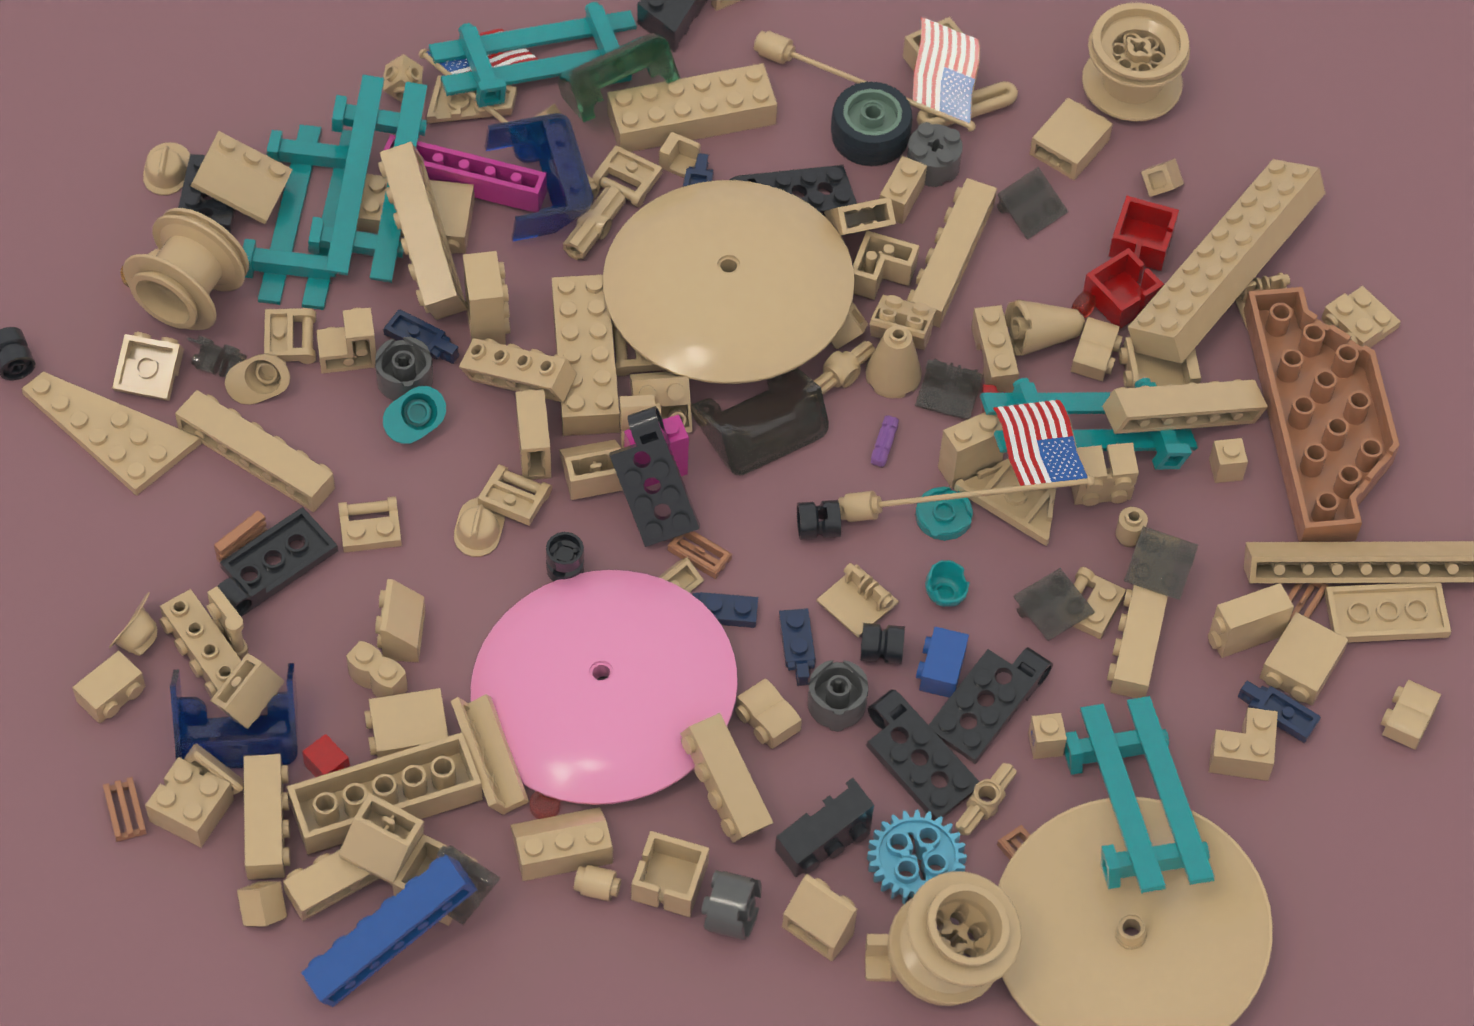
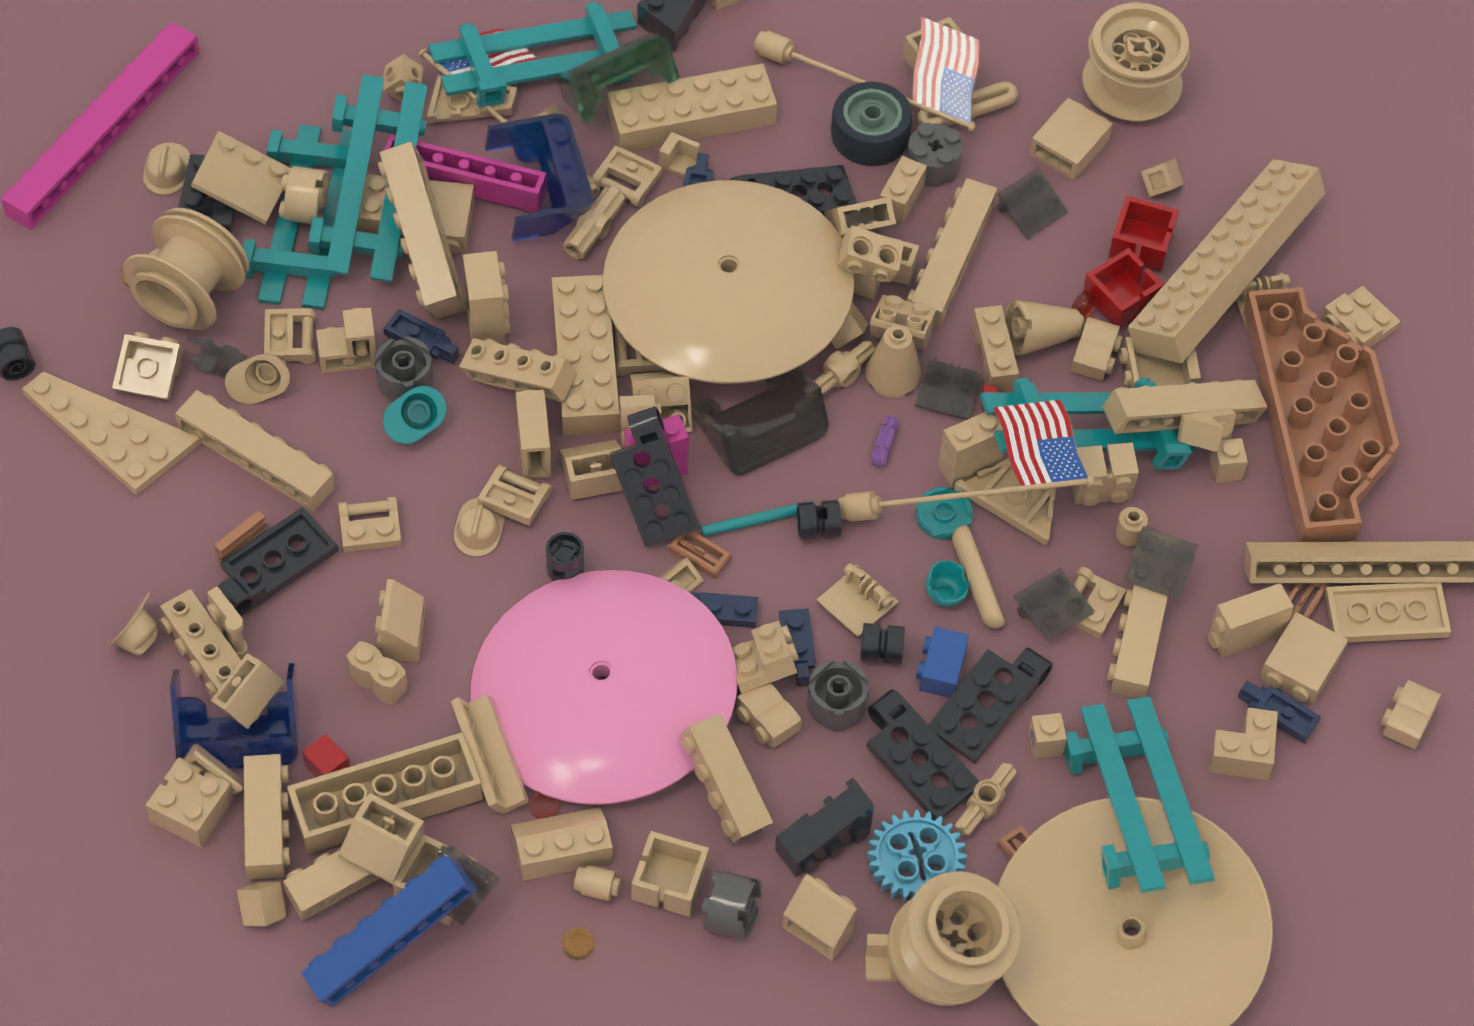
tan brick [72,650,146,724] -> none
nougat tile [103,777,147,842] -> none
tan brick [364,688,448,758] -> none
none -> dark pink brick [1,22,200,230]
none -> tan brick [279,166,329,224]
none -> clear yellow tile [563,927,594,960]
none -> teal bar [701,500,812,537]
none -> tan plate [732,620,799,693]
none -> tan brick [838,225,904,283]
none -> tan piece [952,525,1005,629]
none -> tan slope [1177,408,1236,452]

